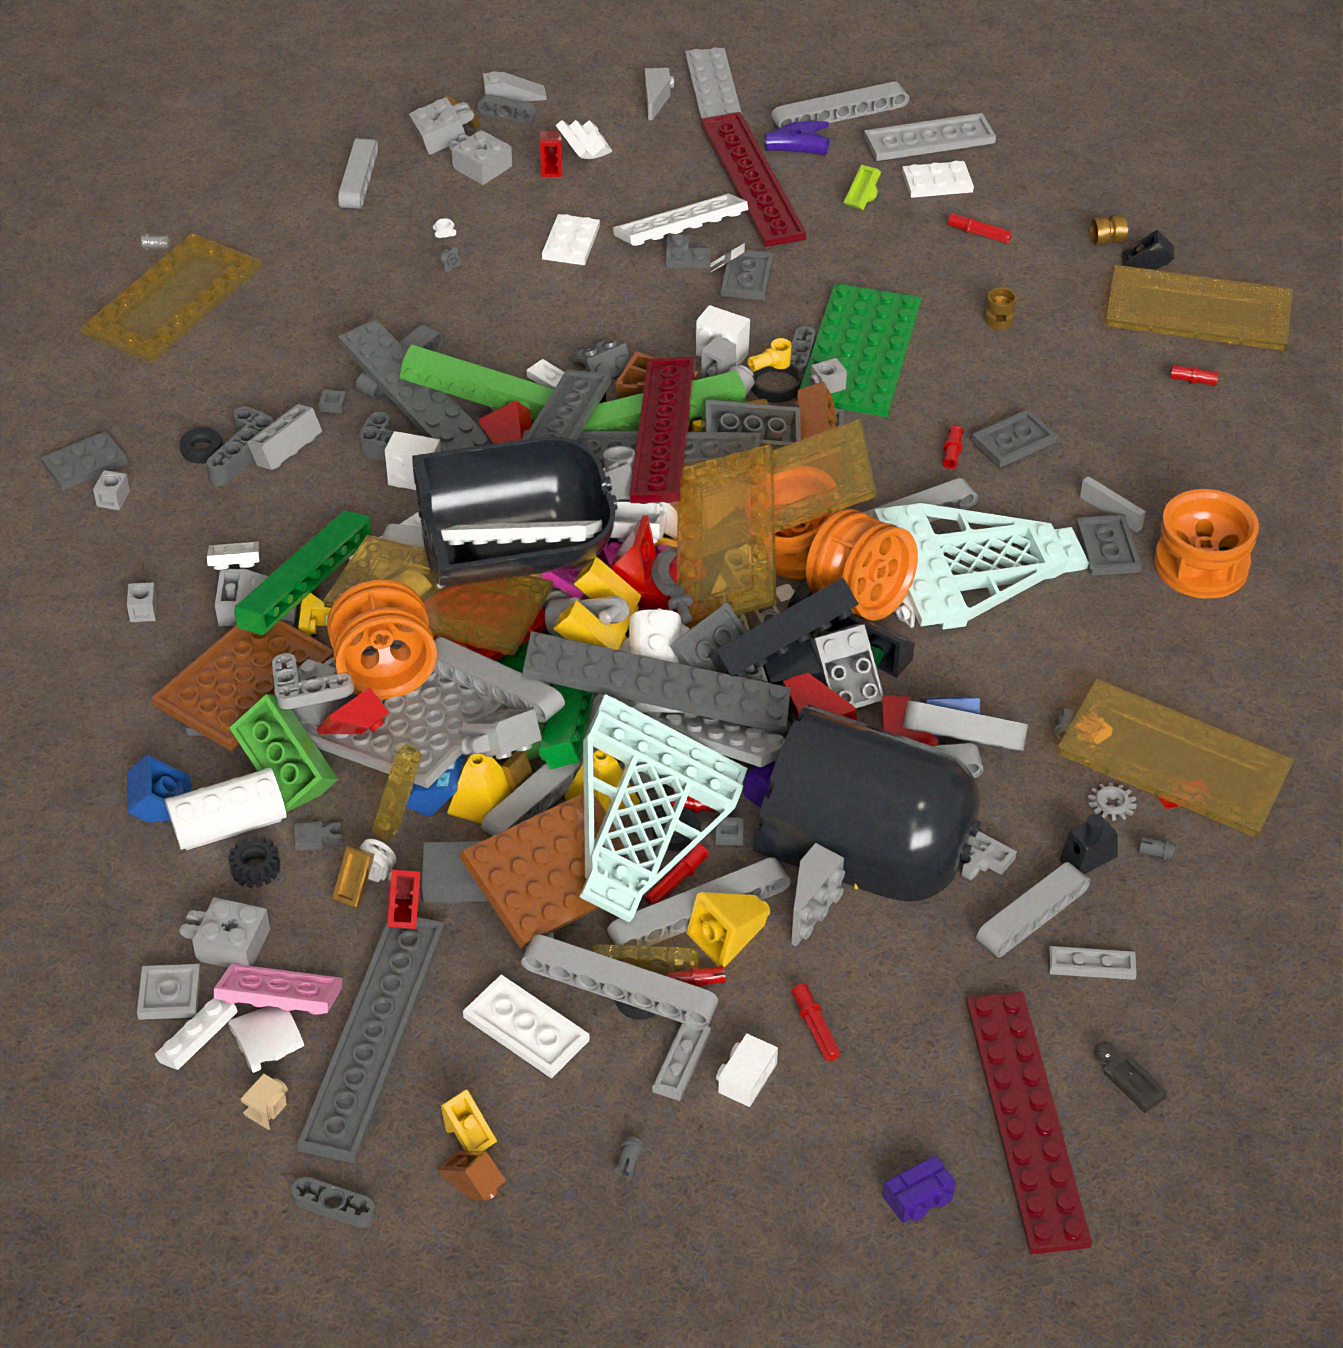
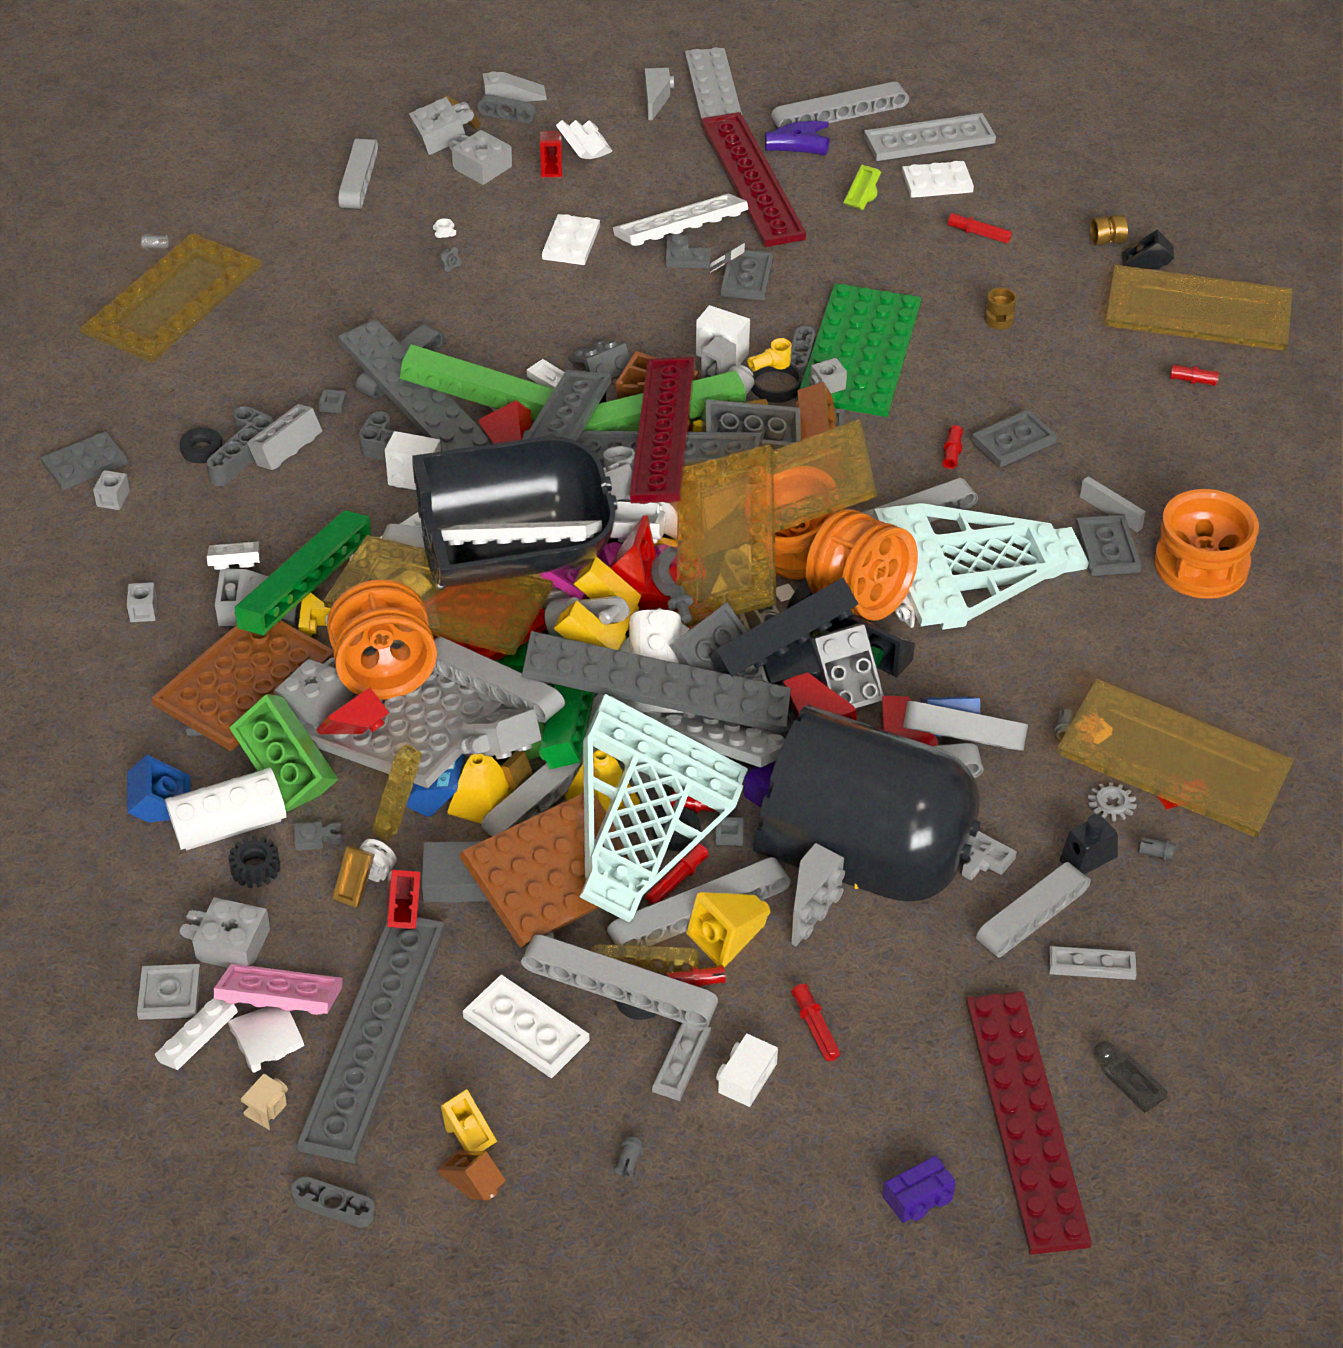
light grey beam [272,653,355,709] -> none

